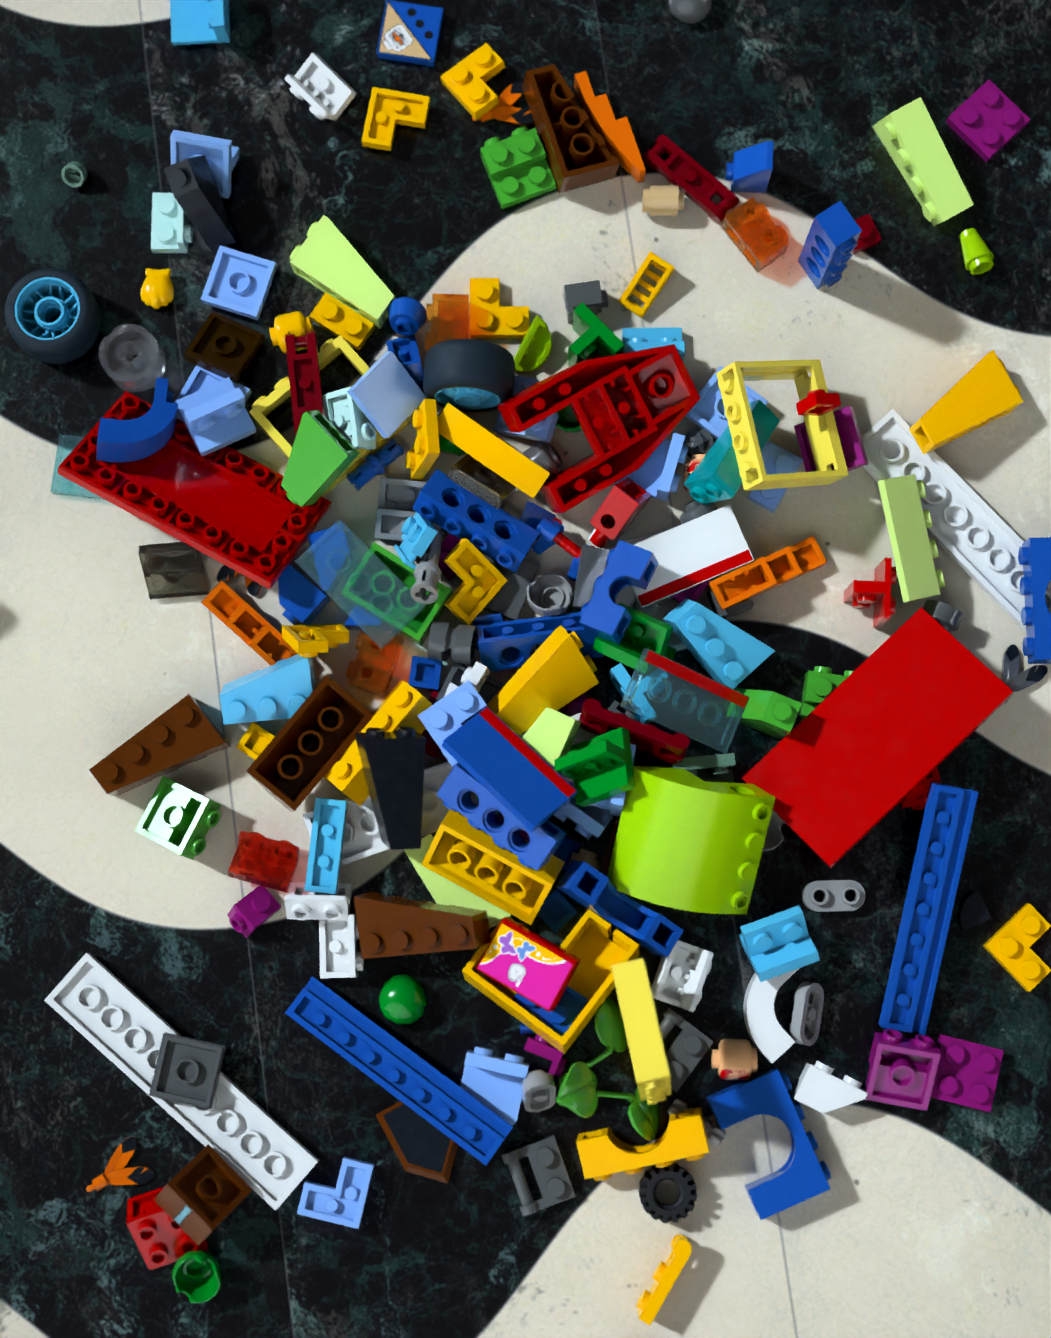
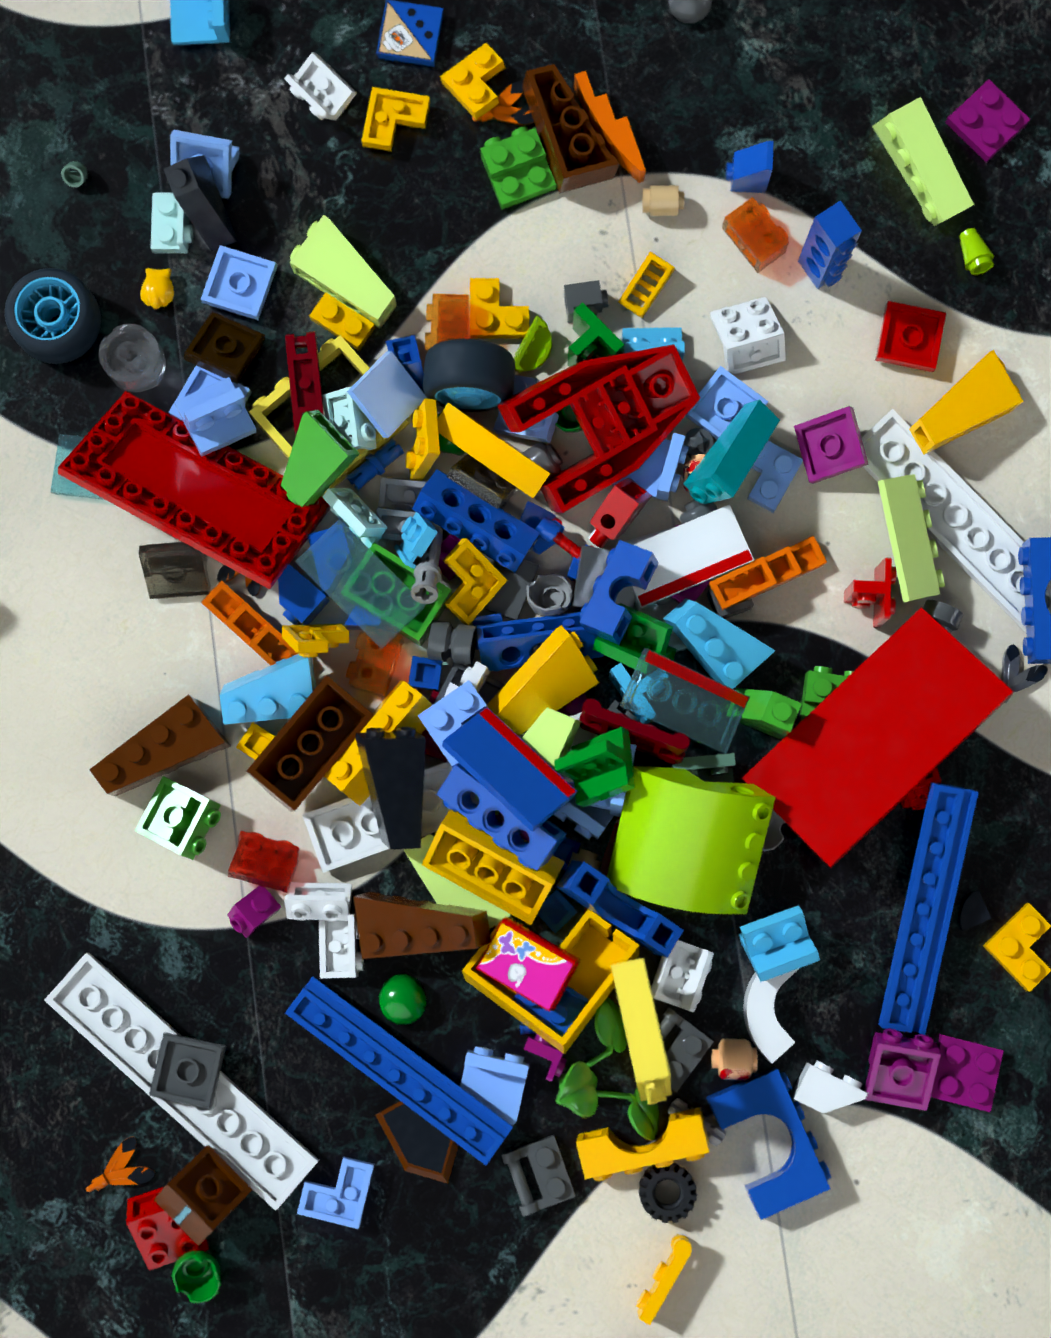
blue arch [96,377,178,463] -> none
yellow head [269,311,314,353] -> none
medium azure plate [305,797,348,894] -> none
blue cone [388,297,428,336] -> none
light grey plate [522,1070,556,1112] -> none
dark red plate [641,135,740,224] -> none
light yellow window [716,359,849,491] -> none
light grey plate [789,981,824,1046] -> none
red plate [796,389,841,416] -> none
light grey plate [802,880,865,912] -> none
dark red plate [852,214,882,255] -> none
none -> light aqua bracket [322,488,388,549]
none -> white bracket [710,297,786,375]
none -> red plate [875,301,946,372]

